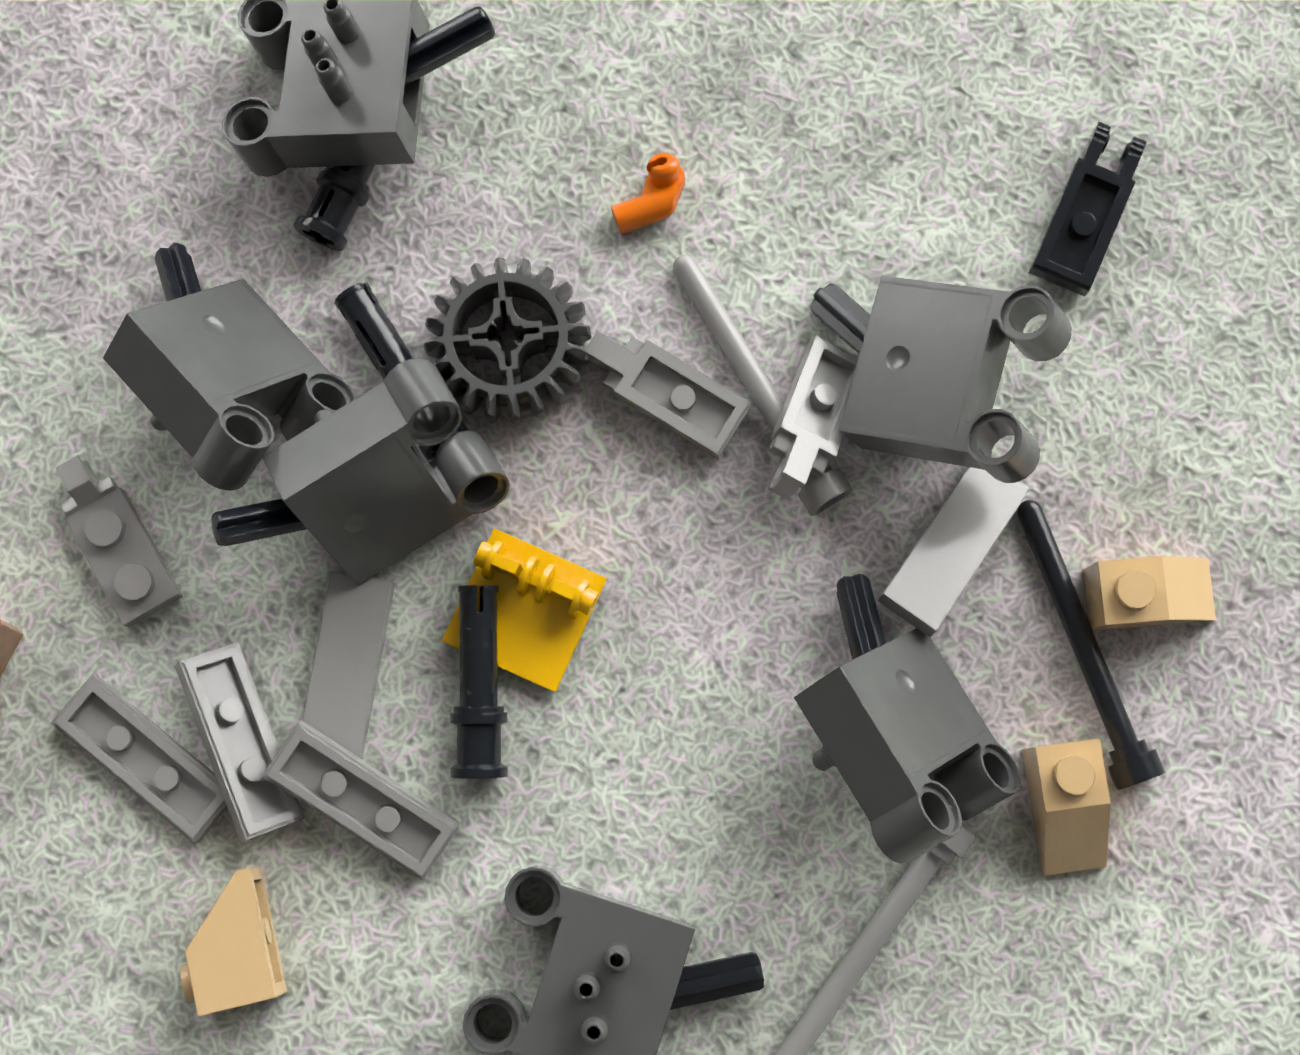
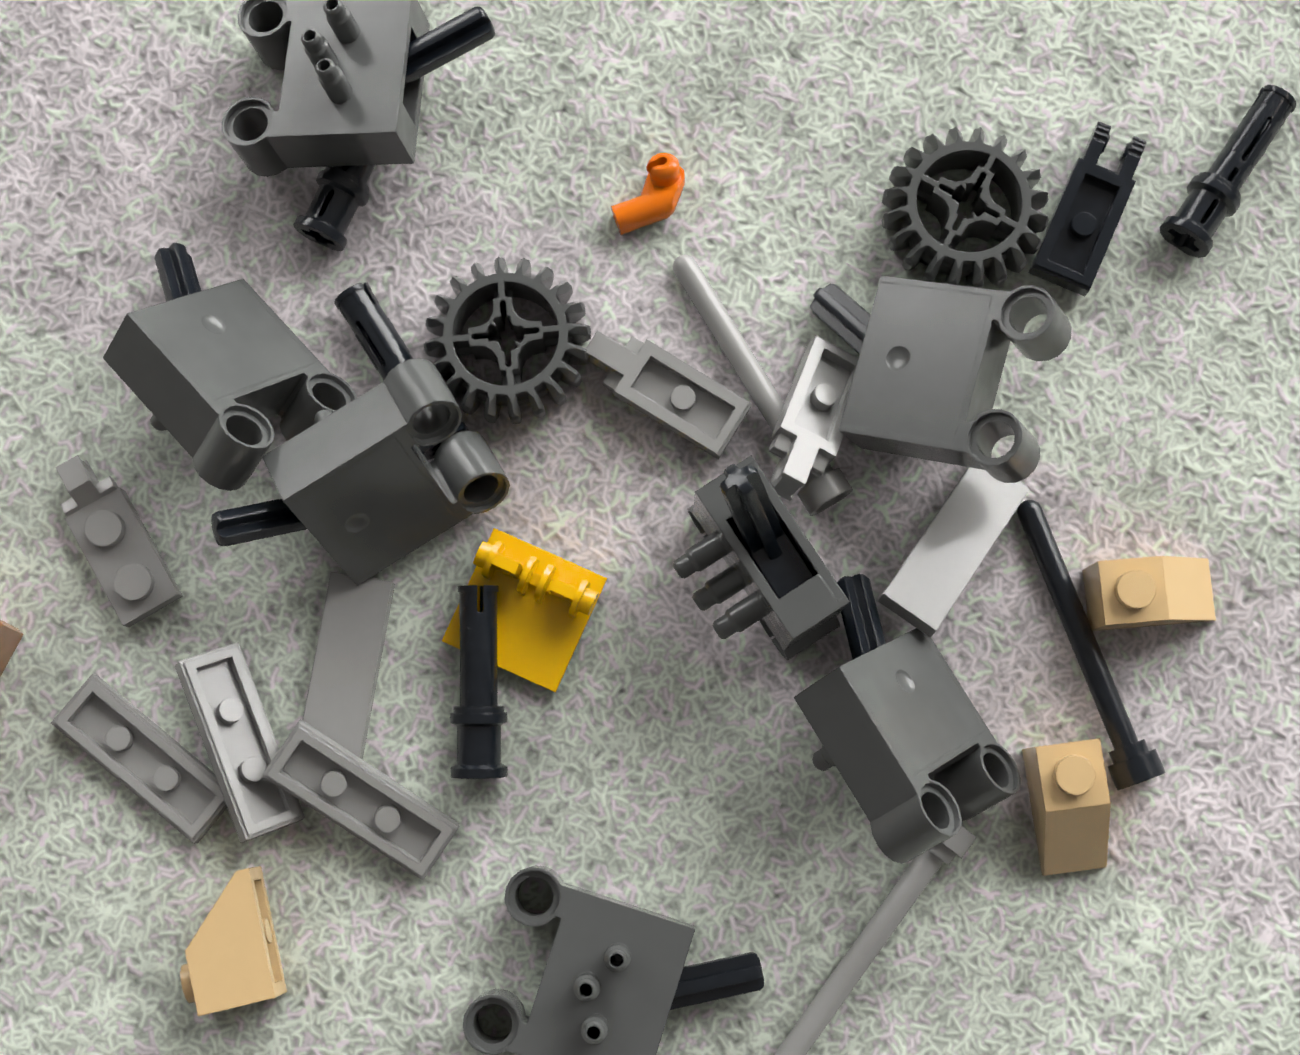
none -> dark grey piece [673,455,850,660]
none -> dark grey gear [882,127,1049,288]
none -> black pin [1159,85,1296,258]

